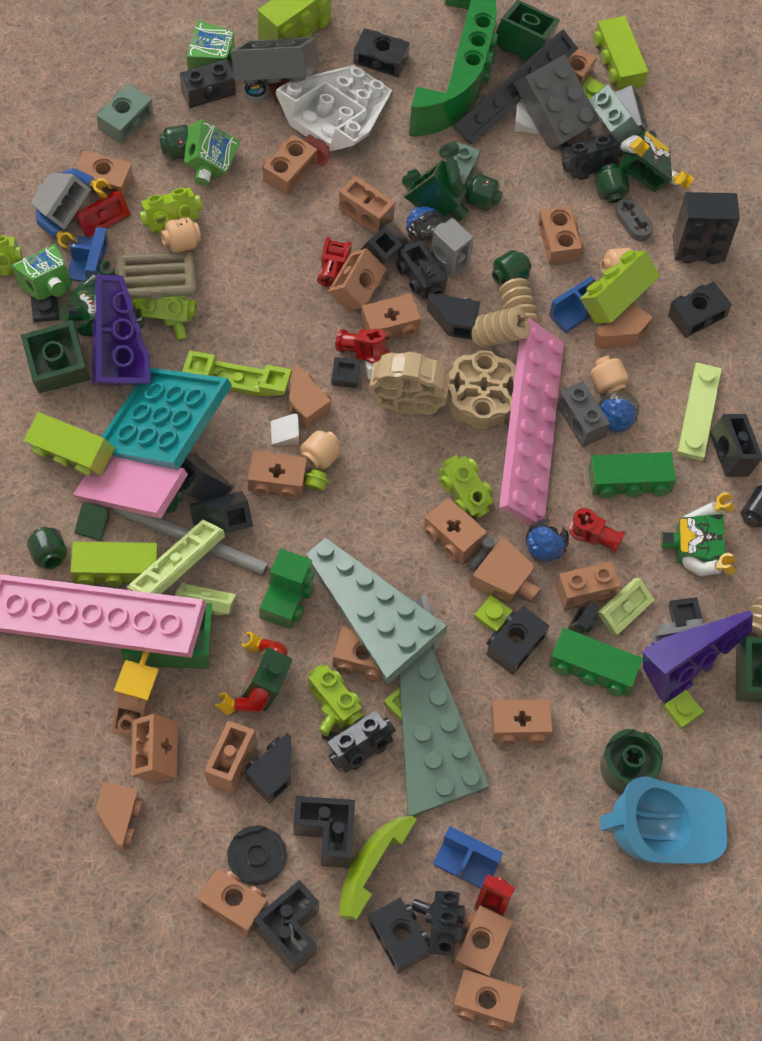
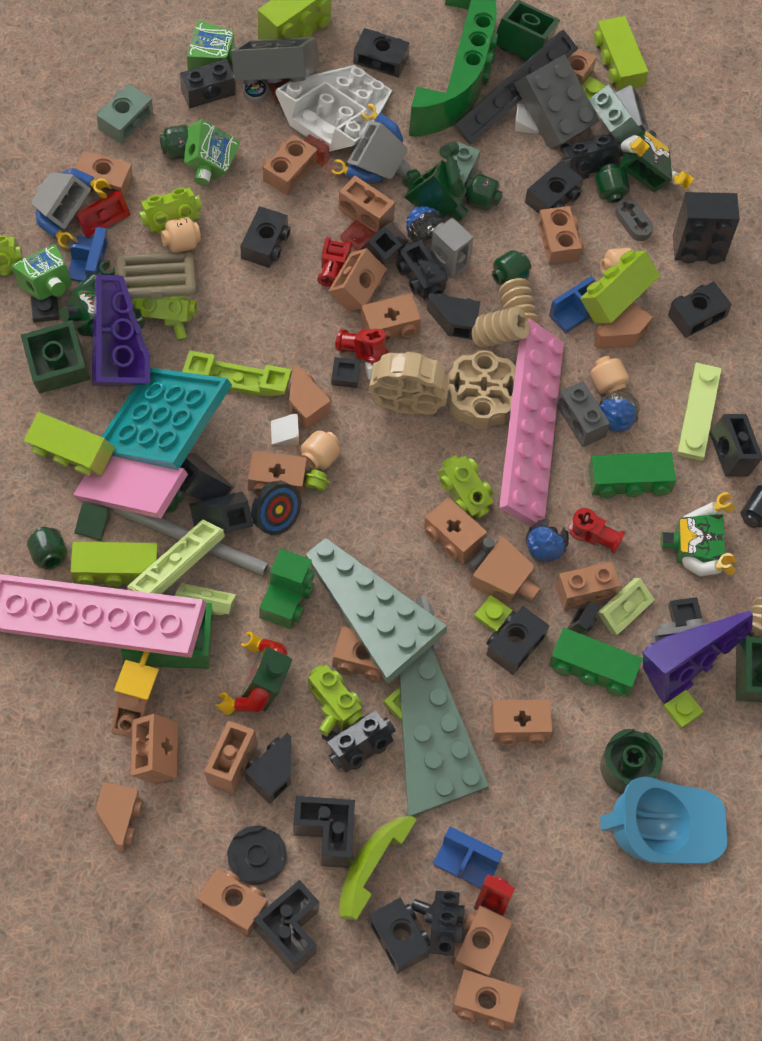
none -> black brick [240,206,291,268]
none -> black tile [251,480,302,535]
none -> light grey torso [331,104,411,183]
none -> clear red plate [340,219,376,251]
none -> black brick [525,161,583,214]

